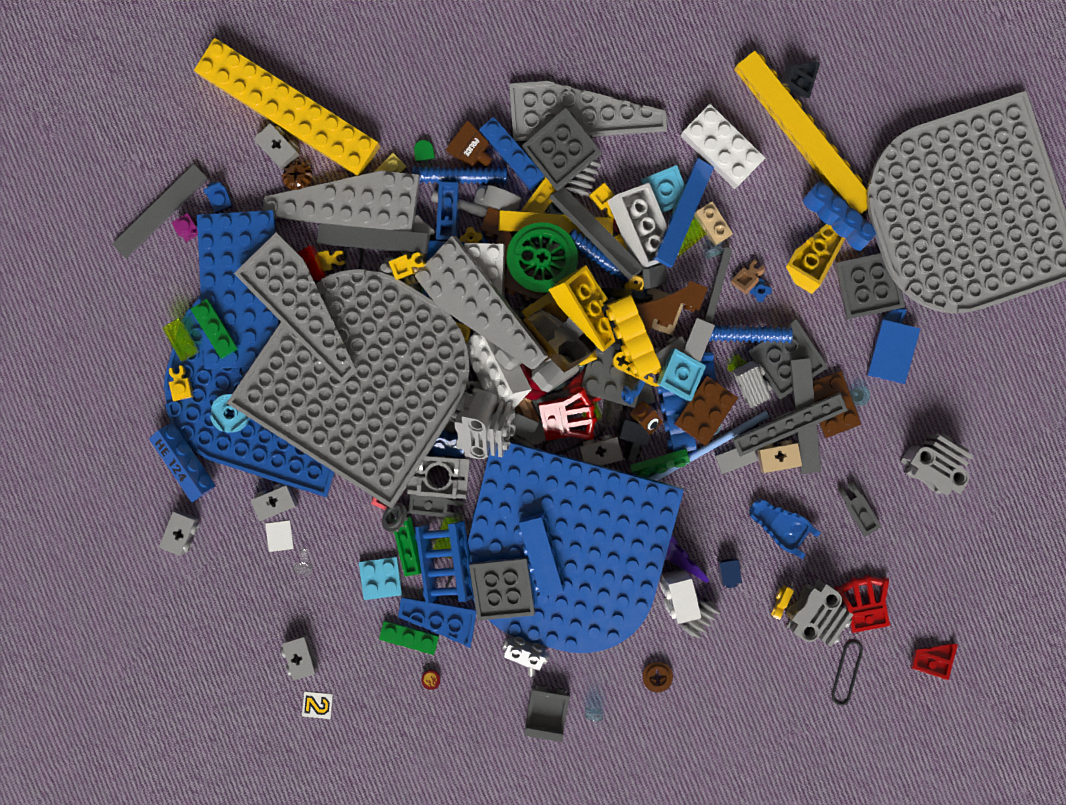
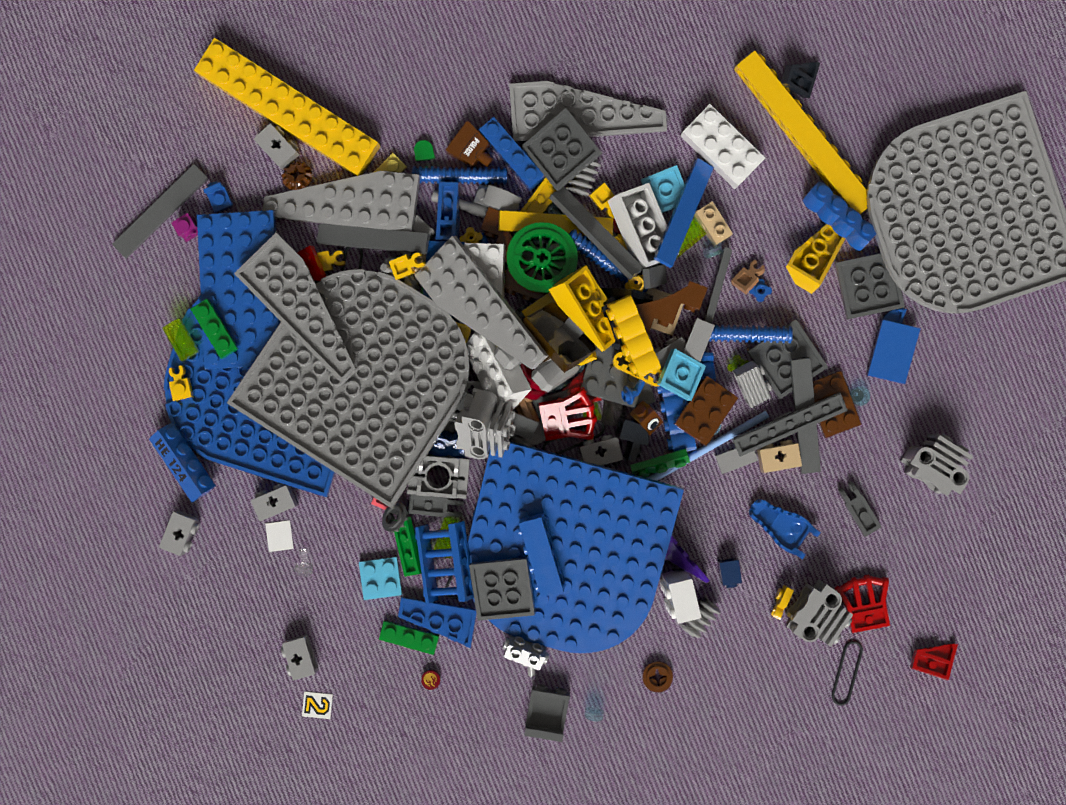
medium azure plate [210,394,250,433] -> none

